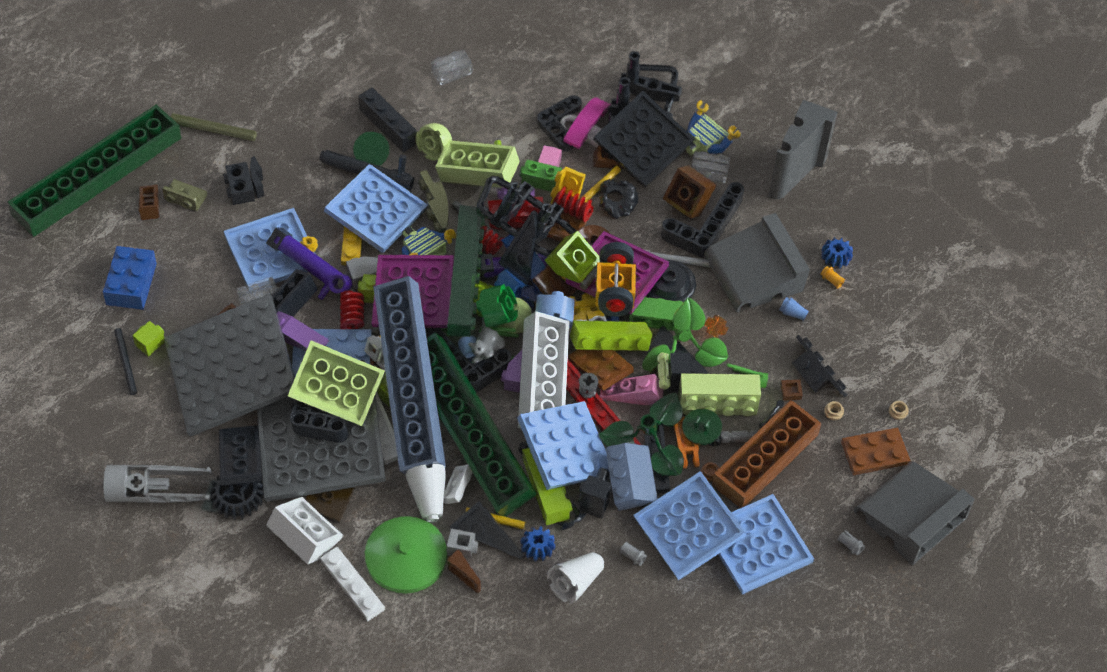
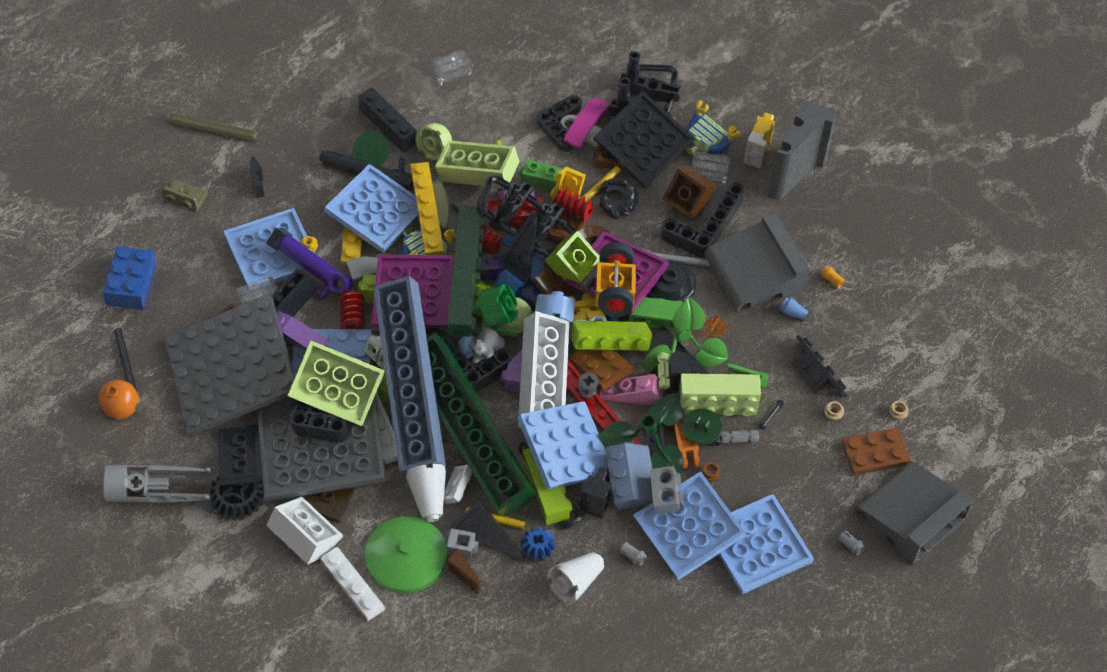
dark green brick [7,104,182,237] -> none
lime brick [132,321,165,357] -> none
reddish brown slope [139,184,160,220] -> none
black brick [223,162,255,205] -> none
bright pink brick [538,146,562,167] -> none
dark orange brick [712,400,821,508] -> none
reddish brown plate [780,379,803,401] -> none
blue gear [821,237,853,269] -> none
none -> orange cylinder [98,379,139,420]
none -> yellow plate [410,162,444,255]
none -> light grey brick [650,466,683,514]
none -> hips [743,113,775,168]

